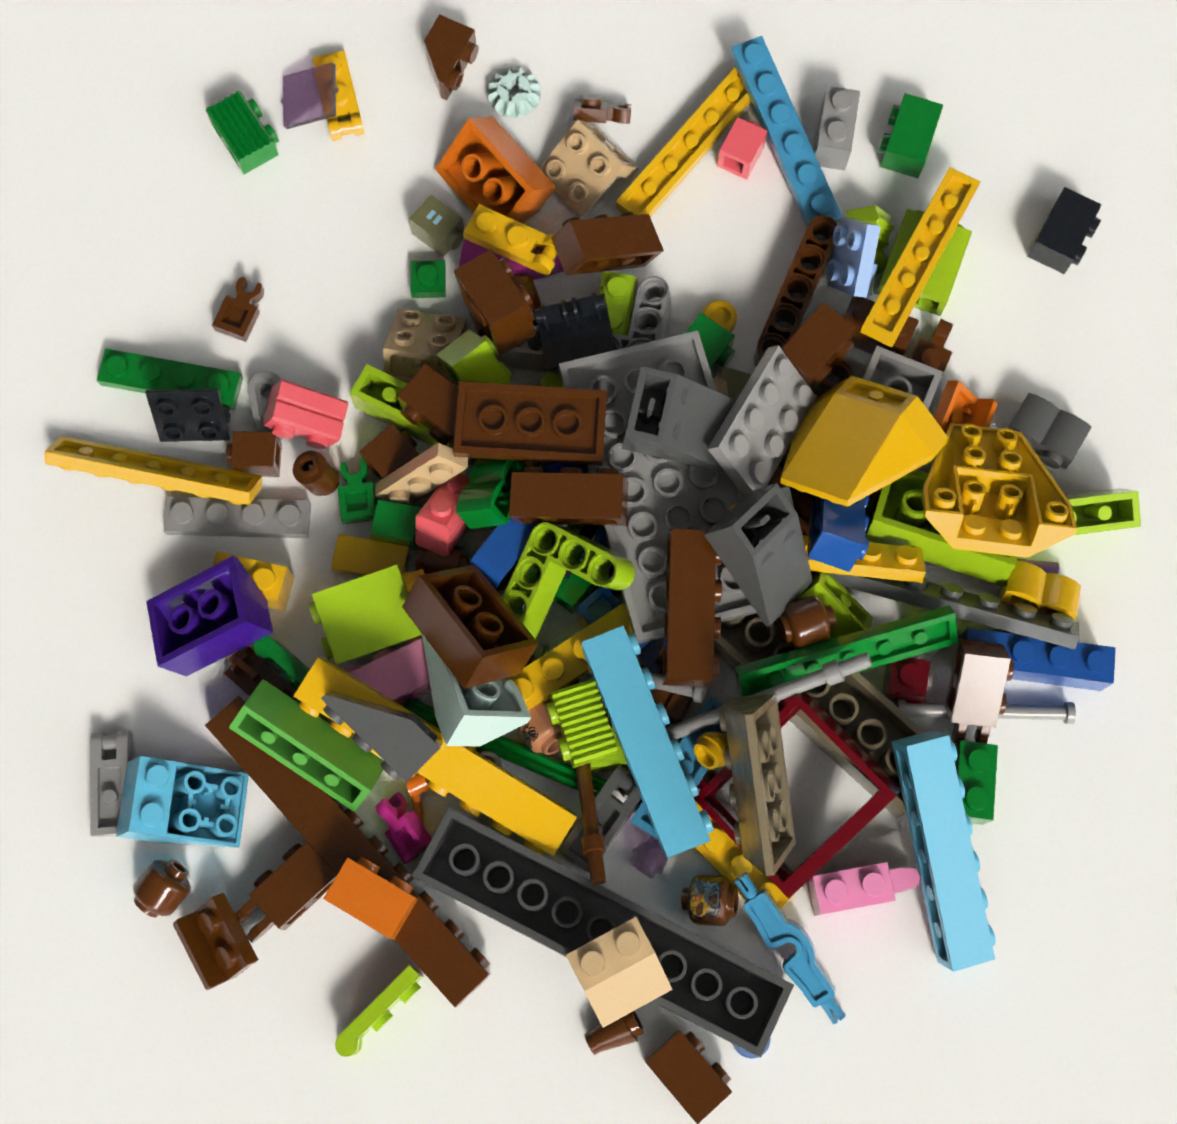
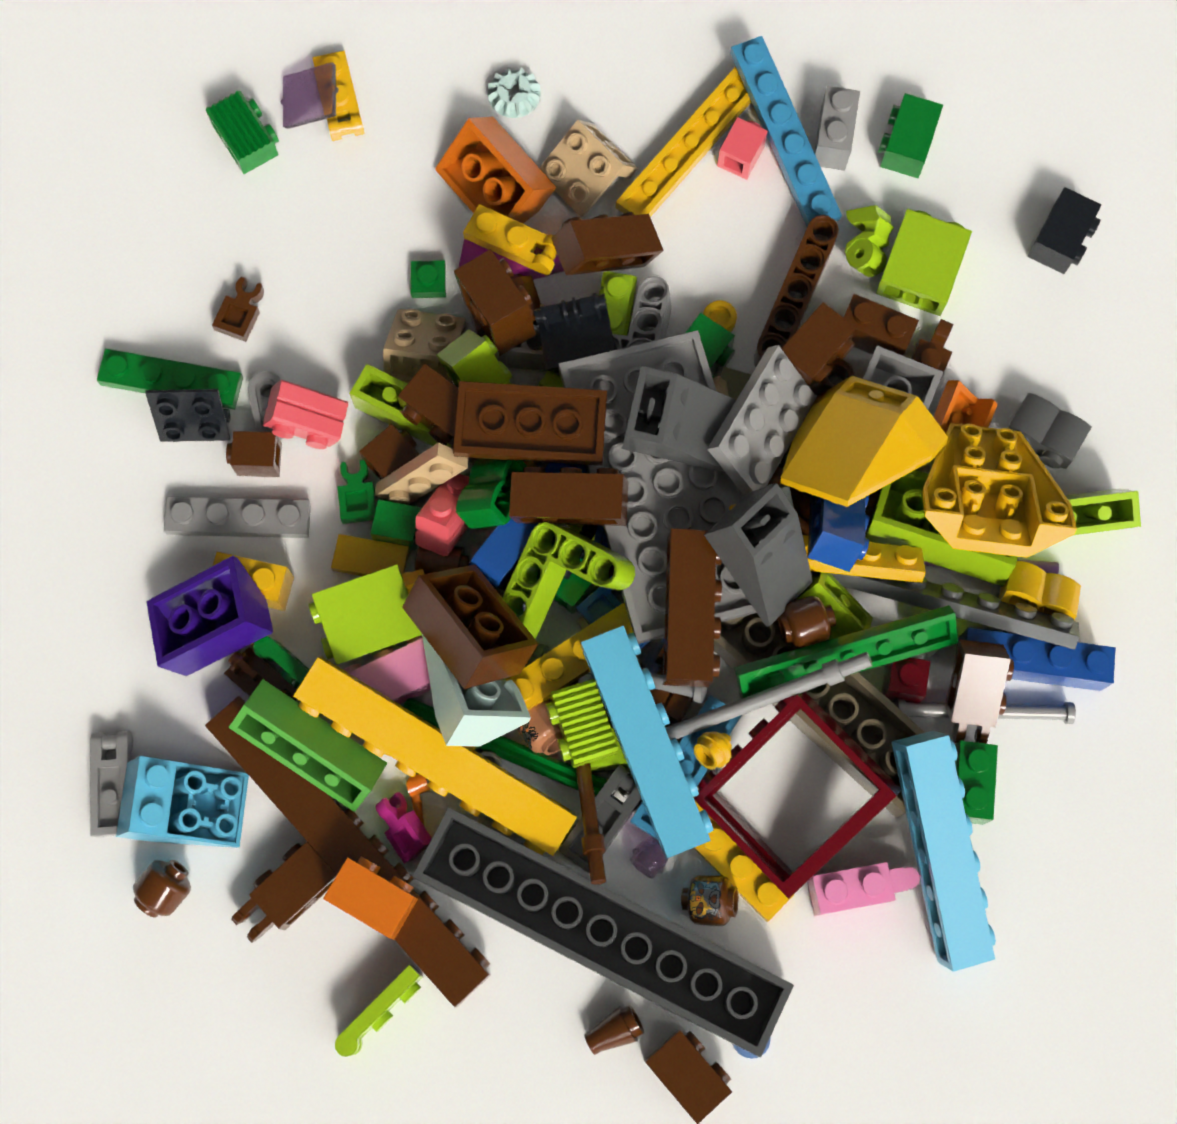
yellow plate [44,435,262,505] -> none
reddish brown bracket [173,892,259,990] -> none
reddish brown brick [292,450,339,496] -> none
dark grey slope [321,691,443,782] -> none
olive brick [409,195,464,257] -> none
reddish brown slope [424,14,479,101] -> none
tan slope [566,917,672,1028] -> none
reddish brown plate [573,95,632,124] -> none
dark tan slope [719,693,796,876] -> none
dark azure piece [733,872,846,1024] -> none
light blue plate [826,217,881,298] -> none
yellow plate [860,167,981,348] -> none

